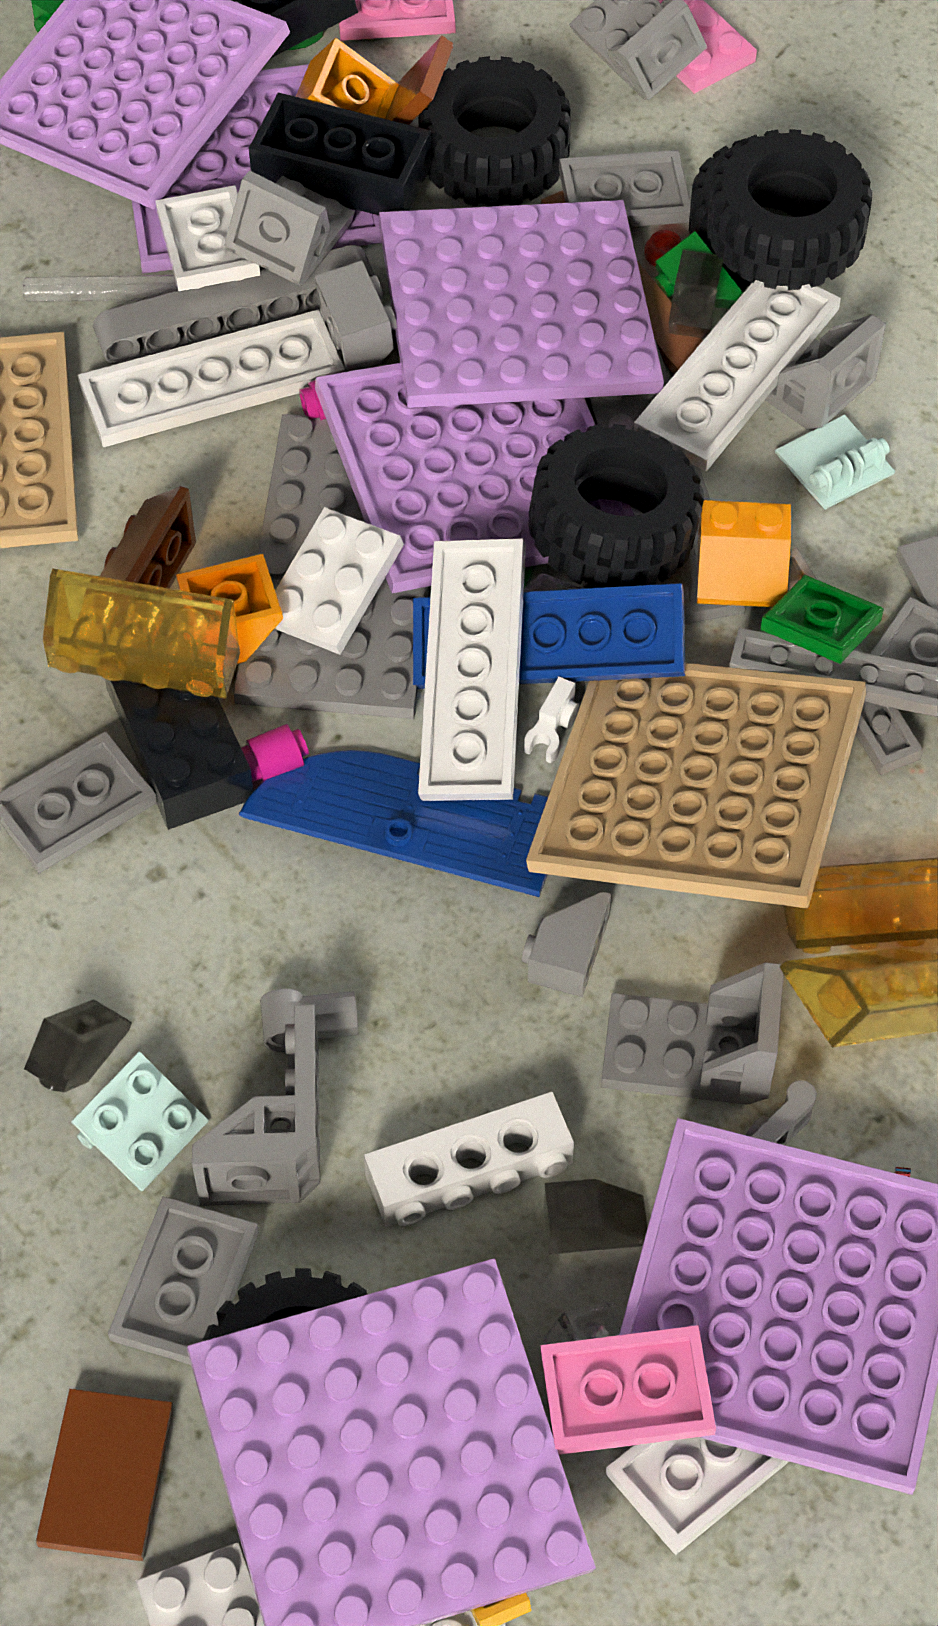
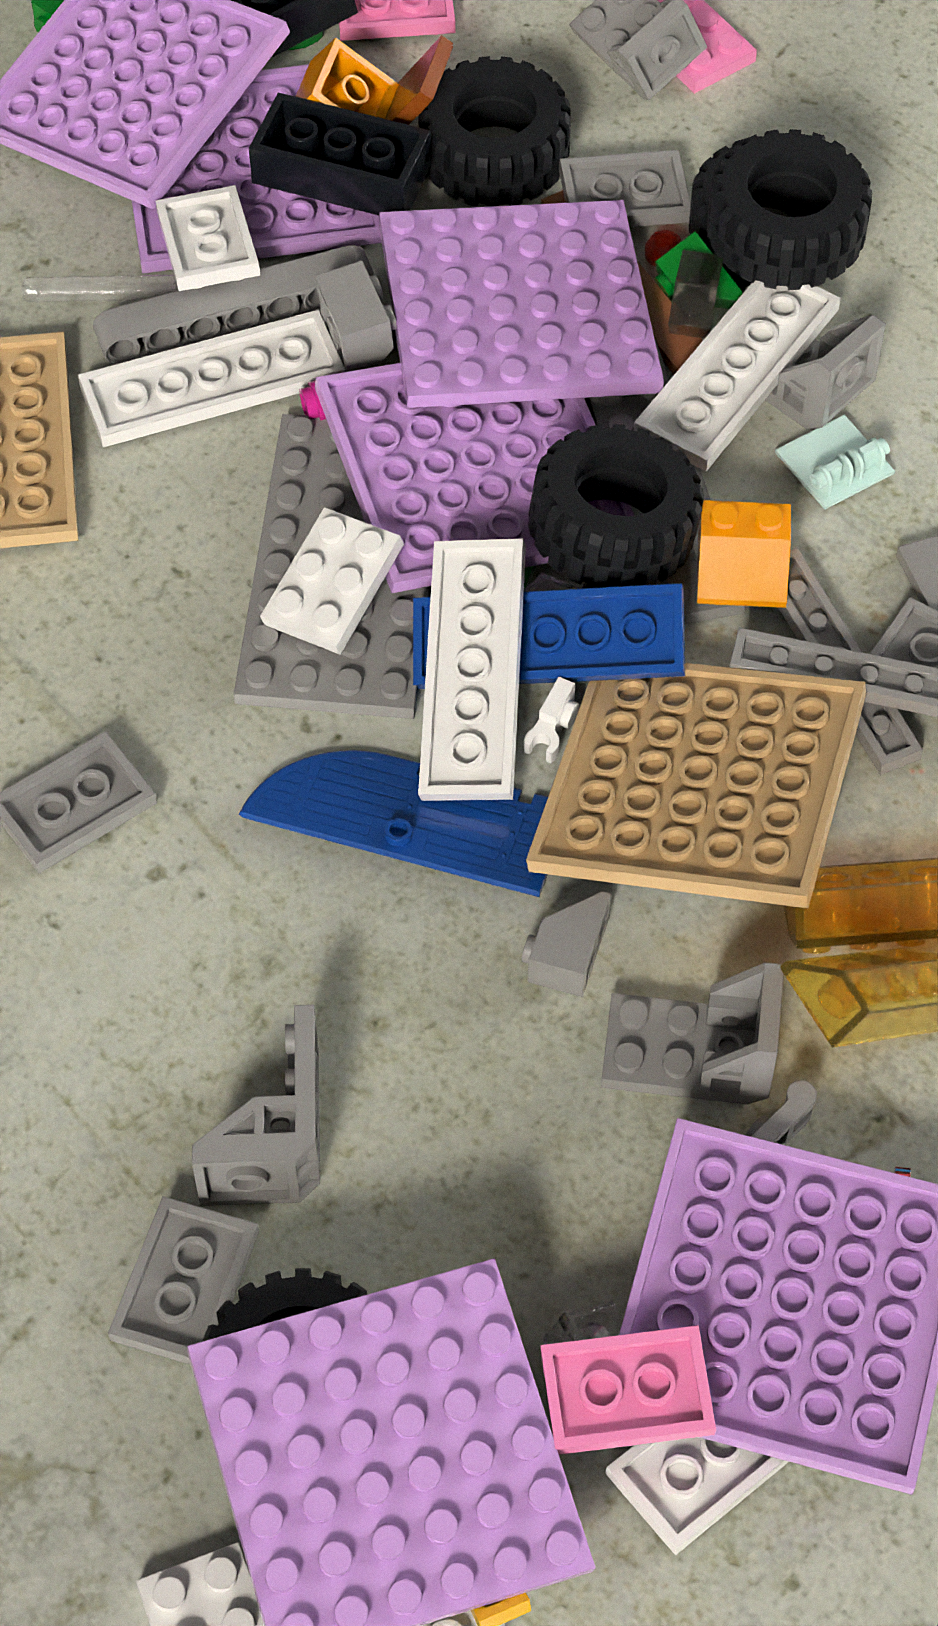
clear smoke slope [24,999,132,1093] -> none
dark orange tile [36,1388,174,1561] -> none
clear yellow slope [43,568,240,698] -> none
light aqua hinge [71,1051,209,1192] -> none
reddish brown slope [85,486,196,641] -> none
black brick [101,629,253,830] -> none
light orange slope [176,554,283,672] -> none
light grey bracket [224,171,355,286] -> none
dark pink brick [241,724,309,783] -> none
light grey piece [260,989,359,1052] -> none
white brick [364,1092,574,1228] -> none
clear smoke slope [543,1179,648,1254] -> none
green tile [760,575,884,664] -> none

